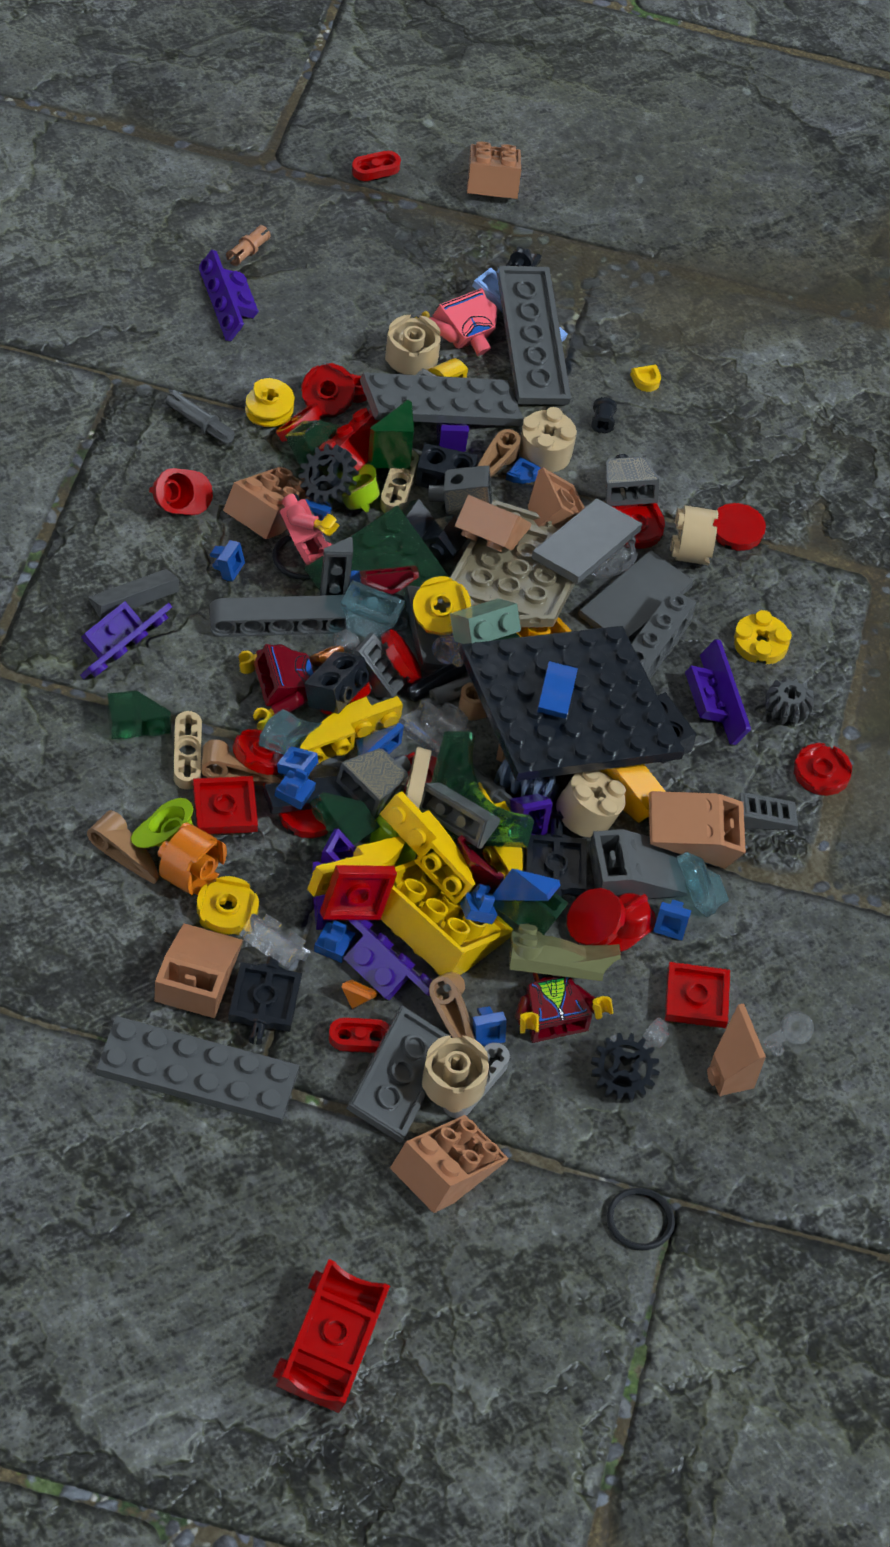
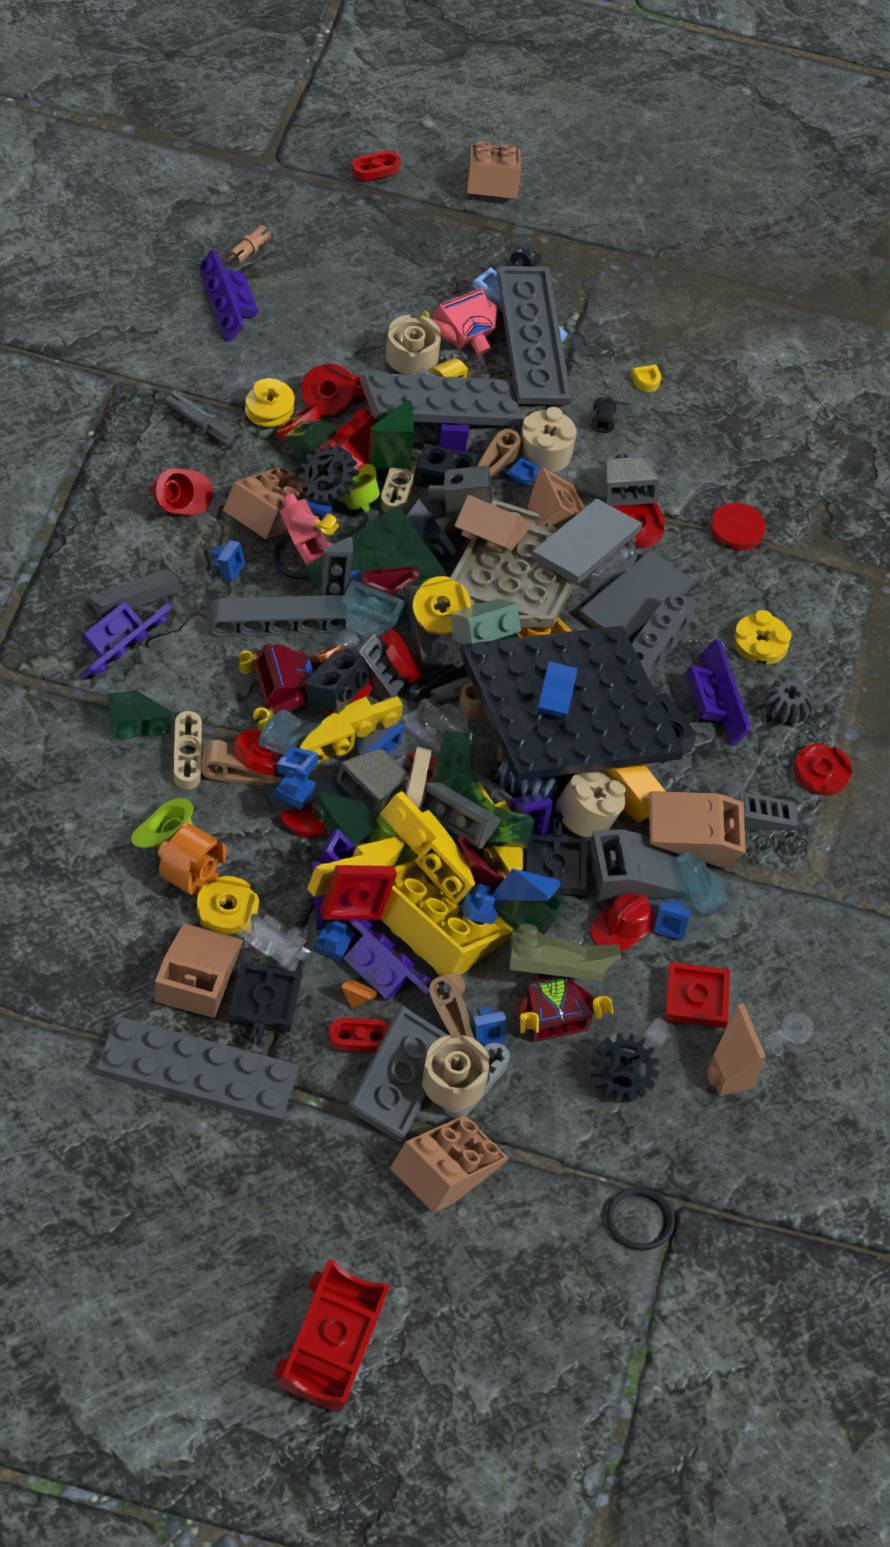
medium nougat piece [87,810,160,884] -> none
red plate [193,776,258,834] -> none
red tile [567,888,626,945] -> none
tan brick [670,505,718,565] -> none

